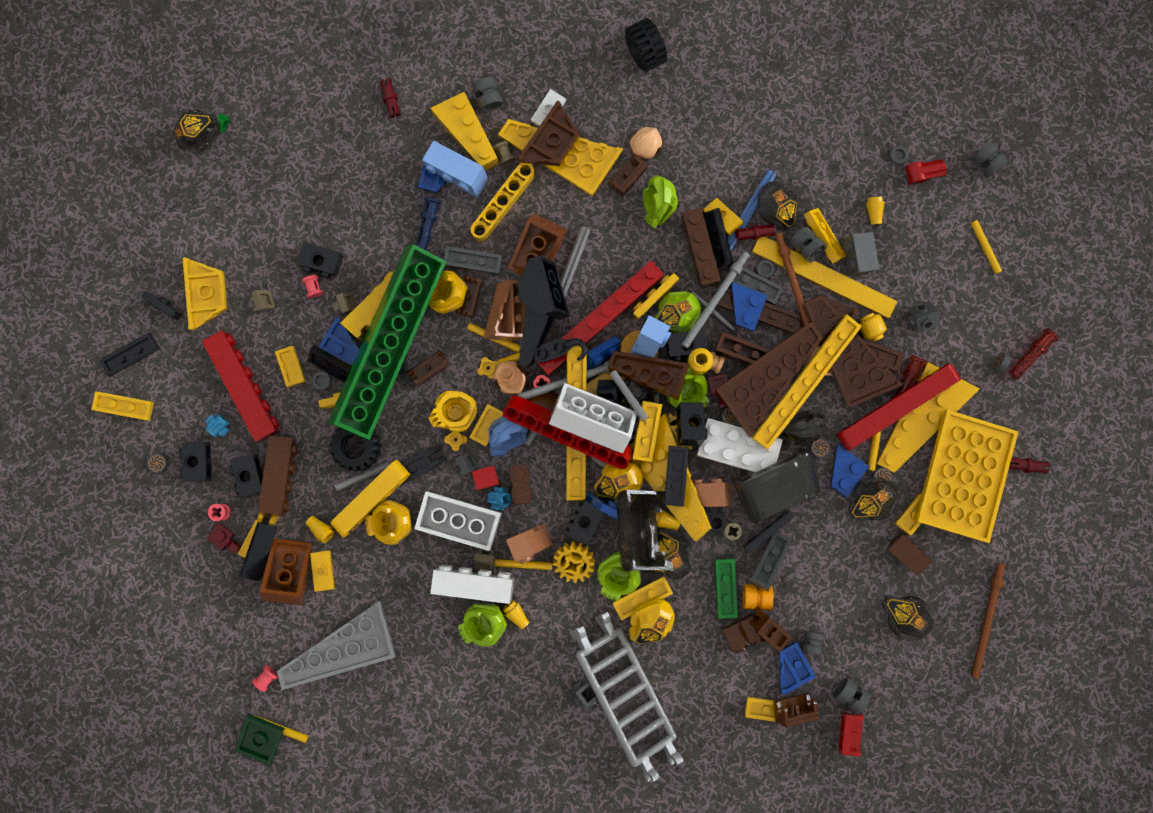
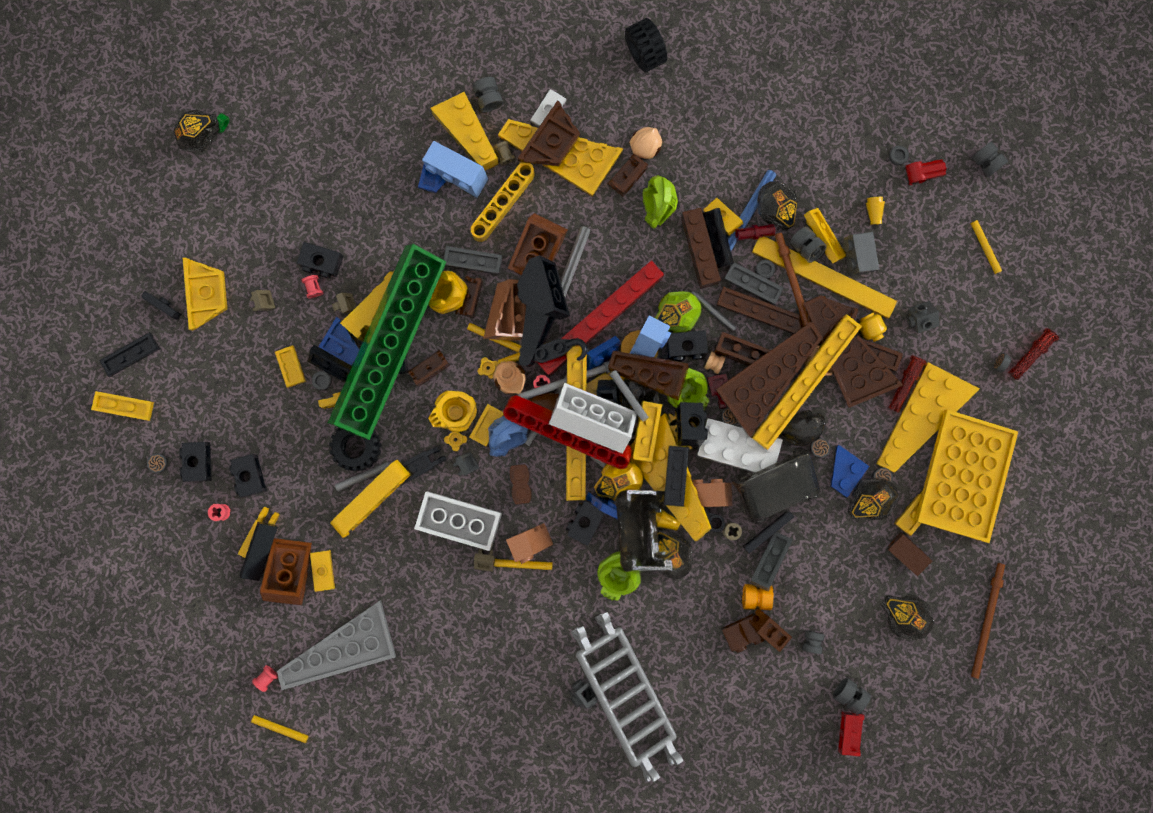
red brick [202,330,280,443] -> none
dark azure gear [205,414,230,438] -> none
dark red plate [207,523,241,553] -> none
dark green tile [234,714,285,766] -> none
reddish brown brick [258,436,298,517] -> none
yellow cone [305,516,334,543] -> none
yellow helmet [365,500,412,545] -> none
dark red pin [380,78,401,118] -> none
dark blue pin [416,197,441,250] -> none
white brick [430,565,515,604] -> none
lime helmet [458,602,507,647] -> none
red panel [472,466,500,490] -> none
dark azure gear [487,486,511,511] -> none
yellow cone [502,600,529,629] -> none
yellow gear [553,541,596,583] -> none
yellow plate [612,576,673,621] -> none
yellow helmet [629,599,675,644] -> none
yellow plate [633,273,679,321] -> none
light grey bar [681,251,750,349] -> none
yellow head [687,348,714,375] -> none
green plate [714,559,738,619] -> none
blue wing [731,282,768,332] -> none
yellow plate [744,696,776,722] -> none
reddish brown hinge [774,693,820,728] -> none
blue wing [779,641,816,695] -> none
red beam [836,362,961,451] -> none
yellow bar [868,431,881,471] -> none
dark red pin [1009,457,1050,474] -> none

